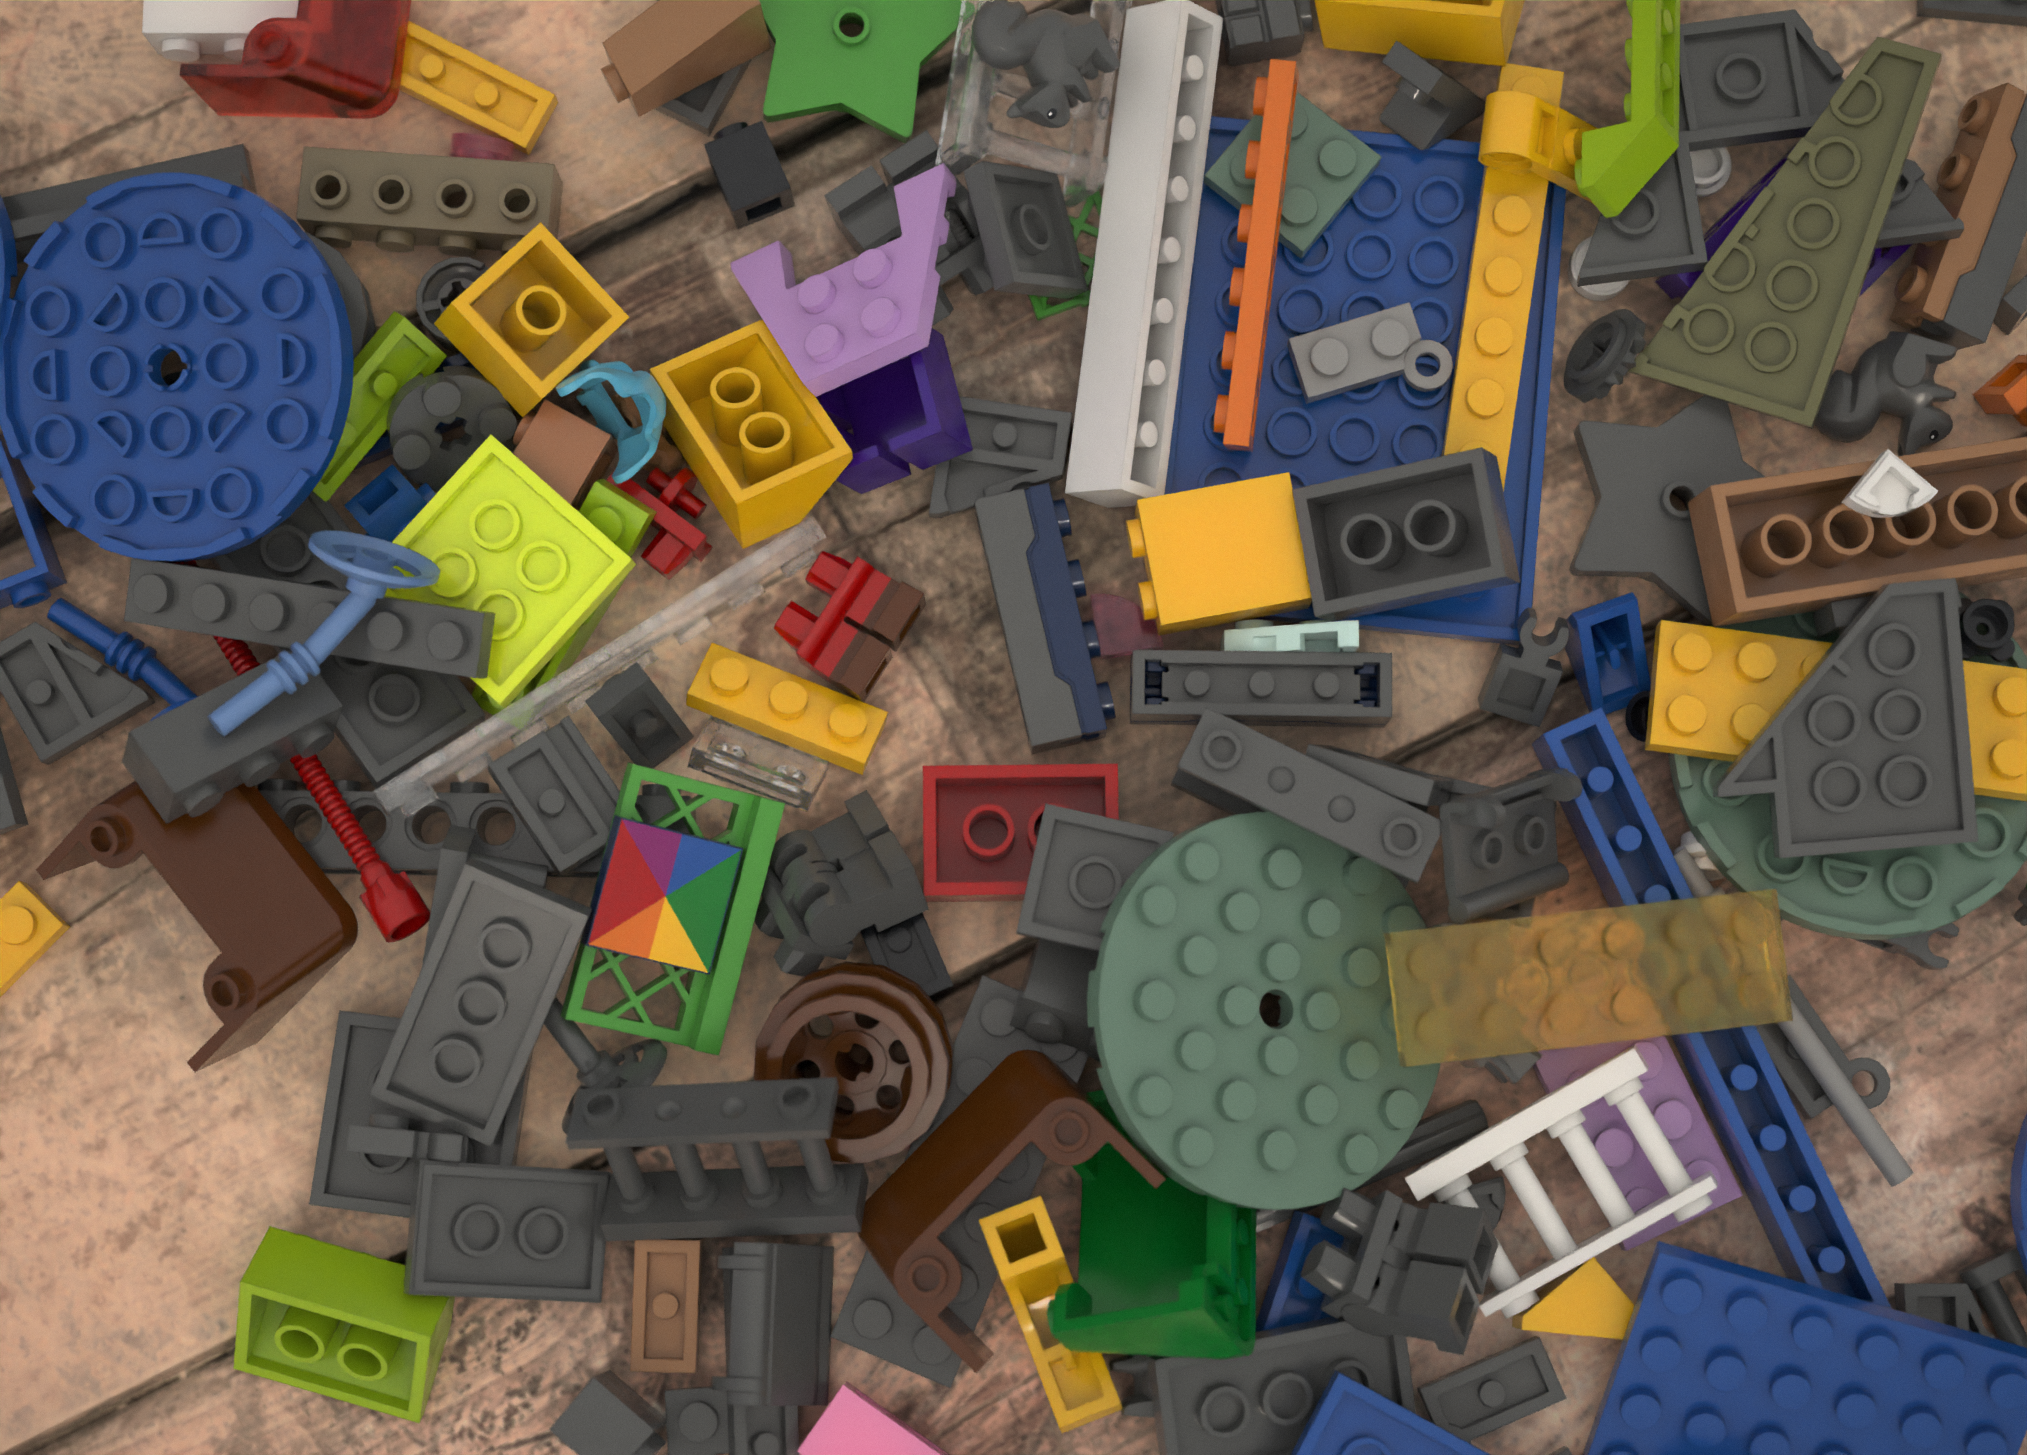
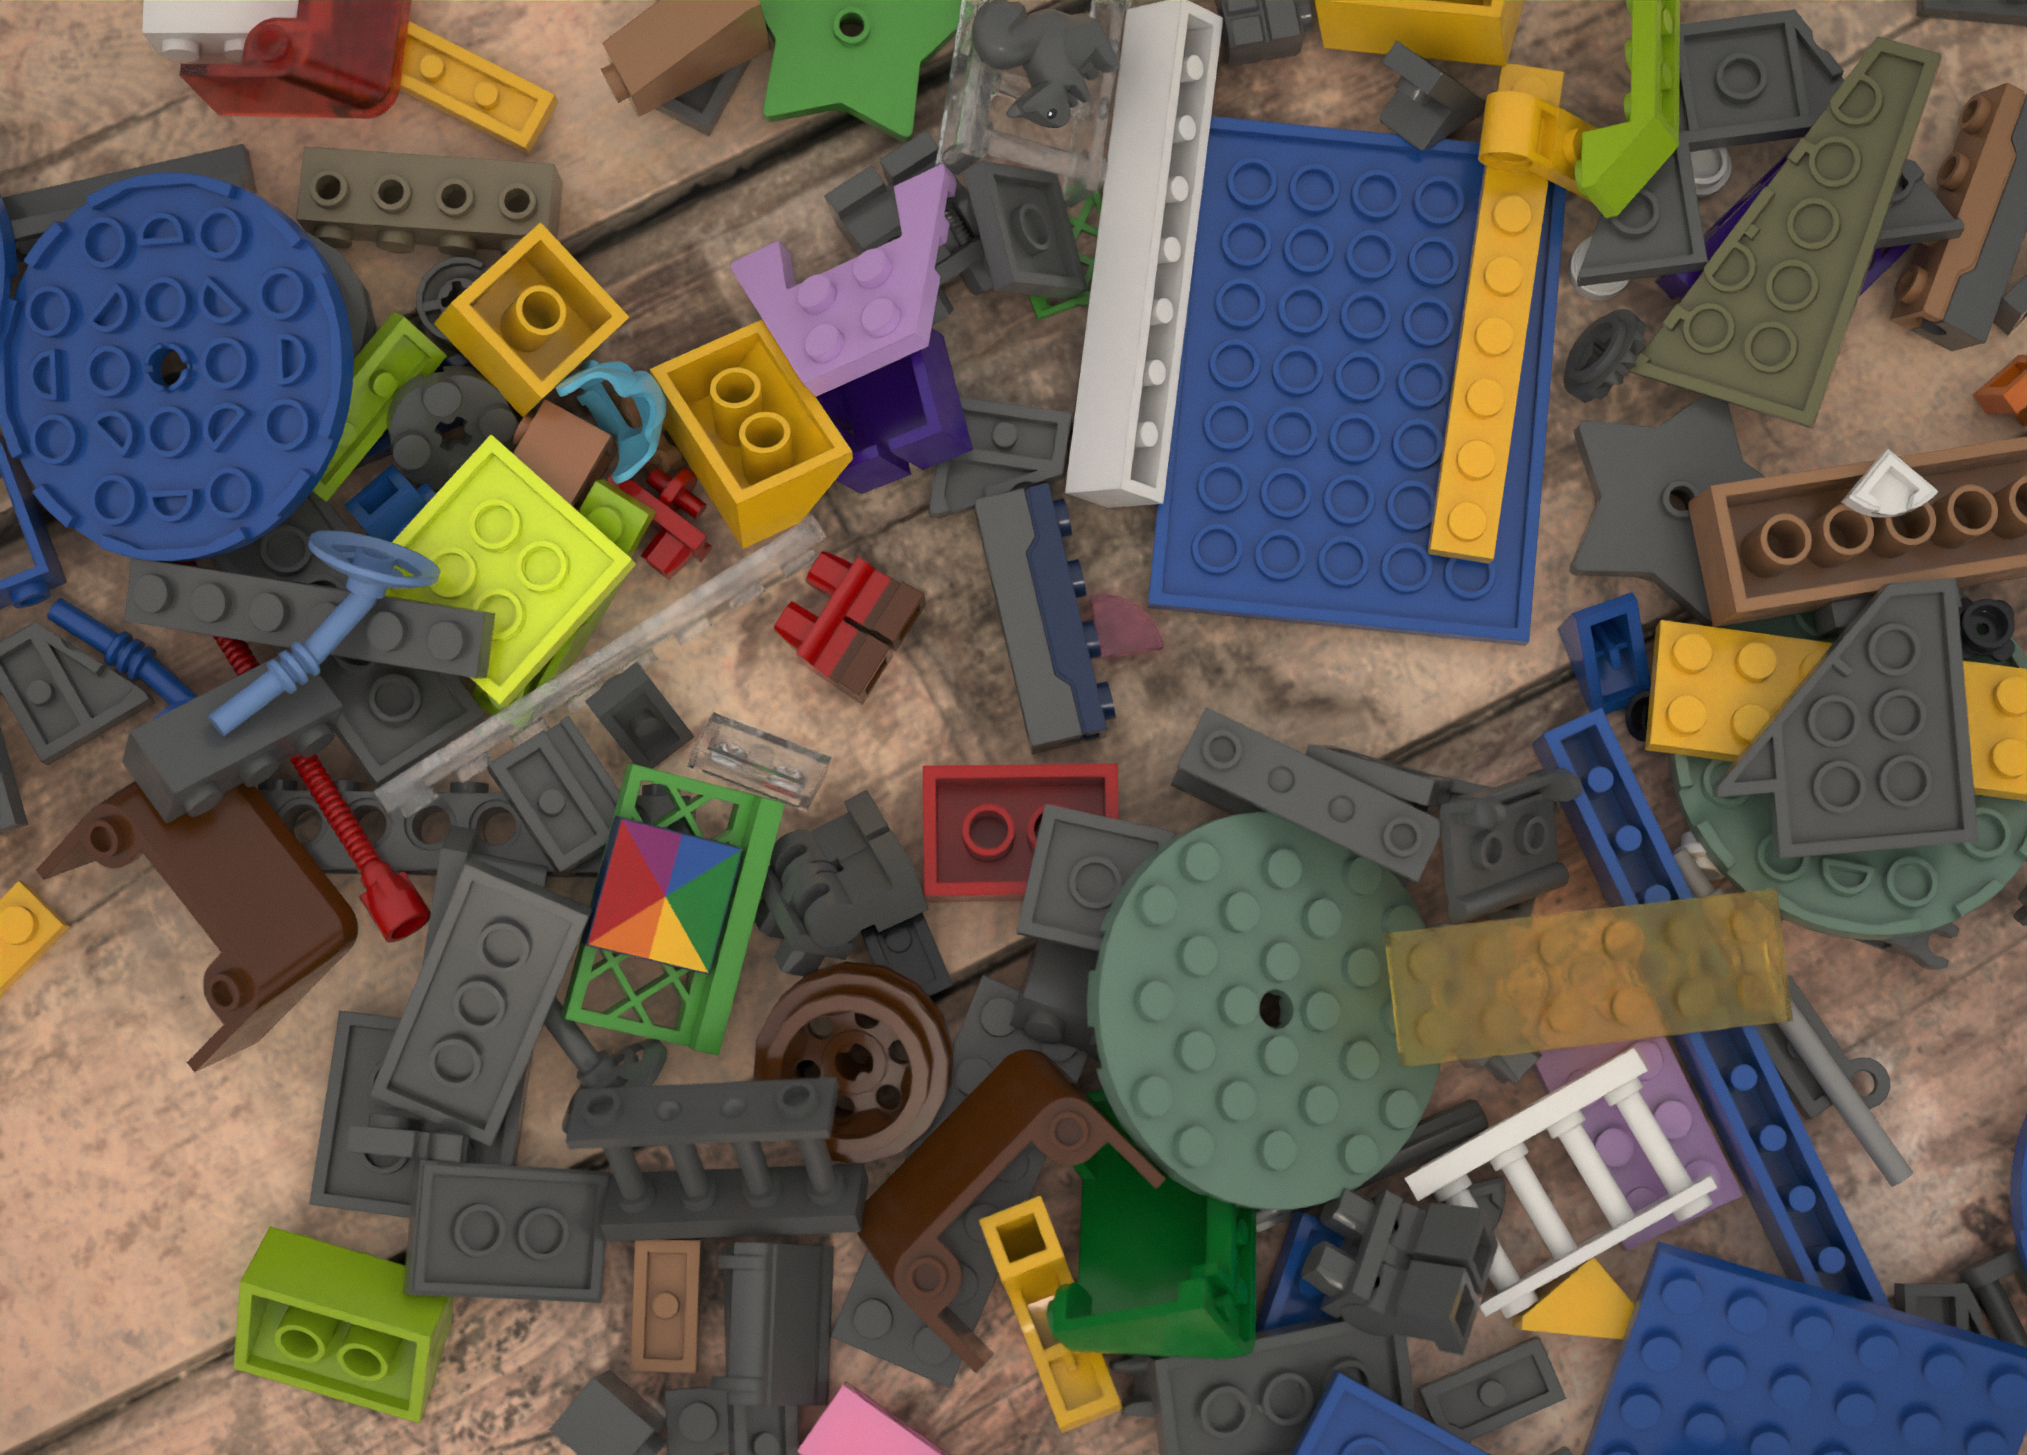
clear pink tile [449,133,514,161] -> none
yellow plate [686,643,888,775] -> none
black brick [704,121,795,229] -> none
yellow brick [1126,472,1312,636] -> none
dark grey piece [1130,650,1392,728] -> none
sand green plate [1204,92,1382,259] -> none
orange plate [1214,59,1299,452] -> none
light aqua wing [1221,620,1359,652] -> none
light grey hinge [1287,302,1453,404] -> none
dark grey brick [1292,447,1520,622] -> none
dark grey plate [1477,607,1569,727] -> none
dark grey animal [1815,331,1957,456] -> none

